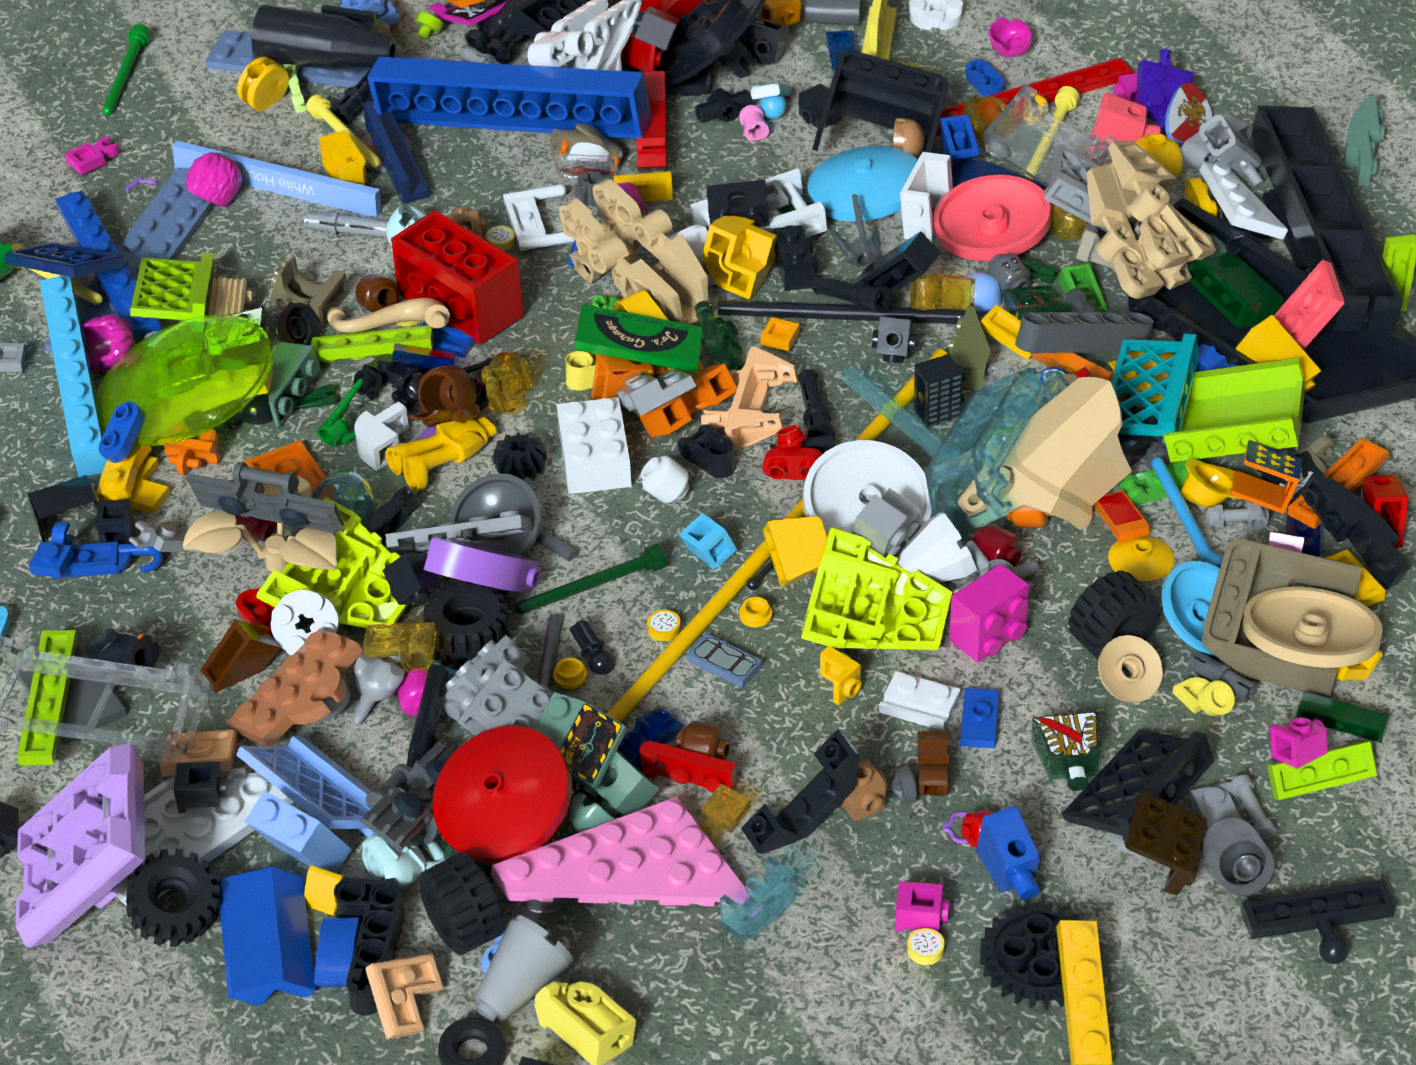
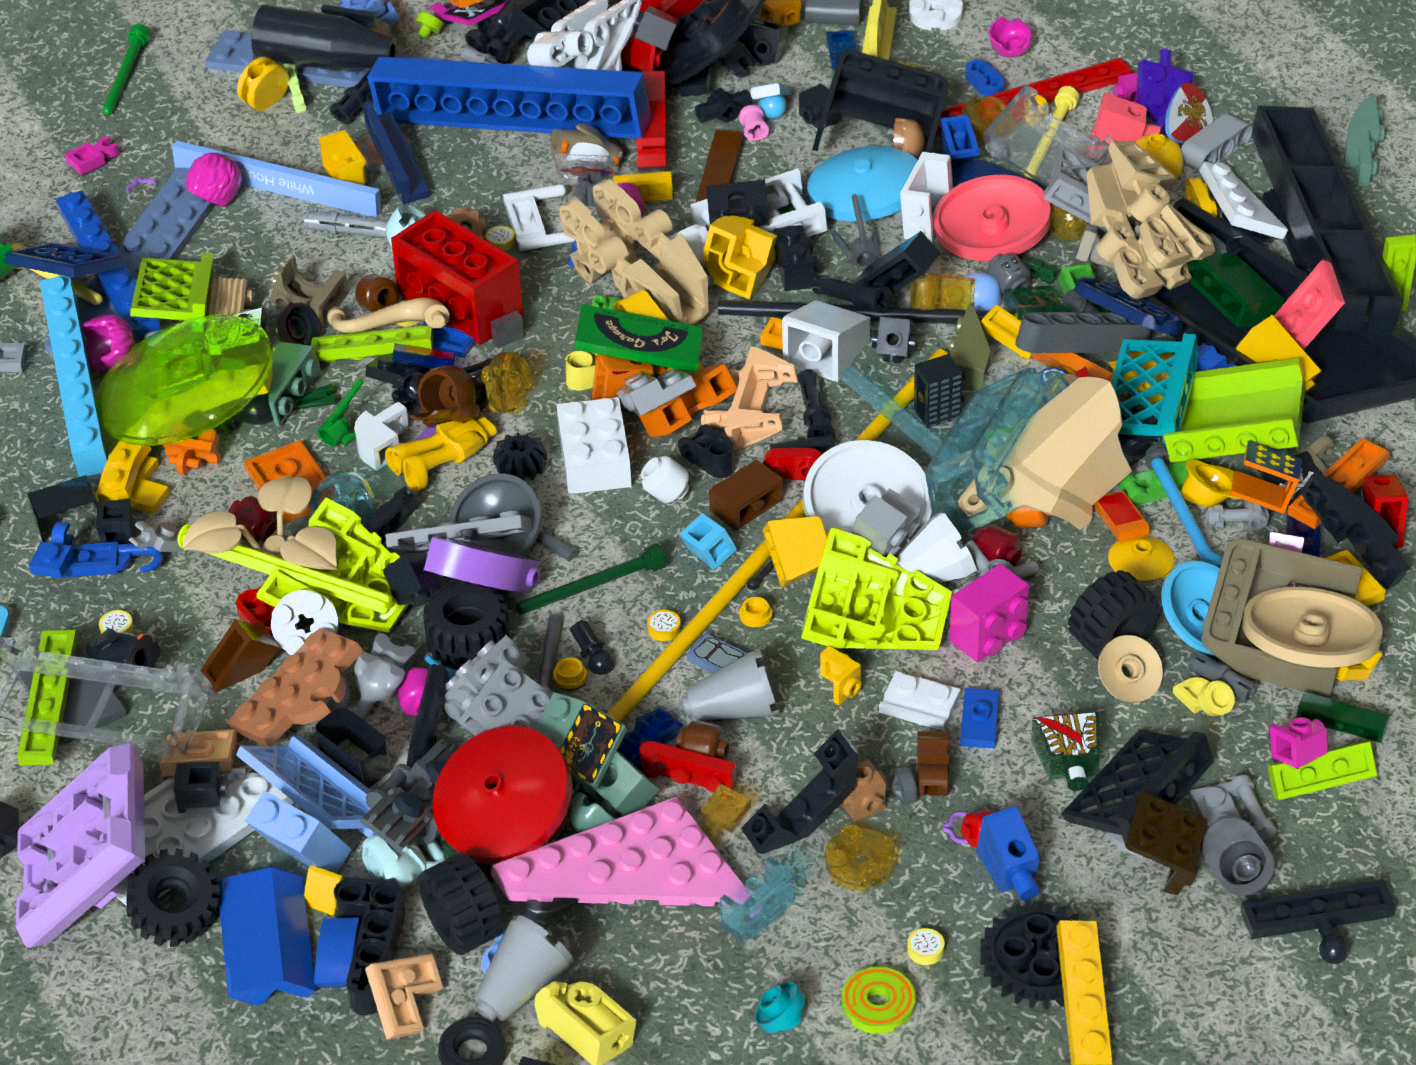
blue plate [99,401,145,463] -> none
dark grey piece [187,462,345,534] -> none
light yellow piece [306,94,381,167] -> none
black plate [353,364,382,400] -> none
clear yellow plate [363,622,437,674] -> none
clear green plate [695,301,744,370] -> none
red plate [775,425,807,448] -> none
dark pink brick [895,881,949,932] -> none
light grey piece [1199,114,1263,187] -> none
none -> tile [99,610,134,634]
none -> neon yellow axle [177,524,394,614]
none -> black piece [316,707,391,788]
none -> flat silver tile [490,310,524,348]
none -> light grey cone [682,648,780,721]
none -> reddish brown tile [696,130,744,202]
none -> reddish brown brick [709,460,783,531]
none -> teal plate [754,981,806,1033]
none -> white slope [782,300,870,382]
none -> clear yellow plate [824,825,896,891]
none -> lime tile [841,967,916,1034]
none -> dark blue tile [1074,277,1183,335]

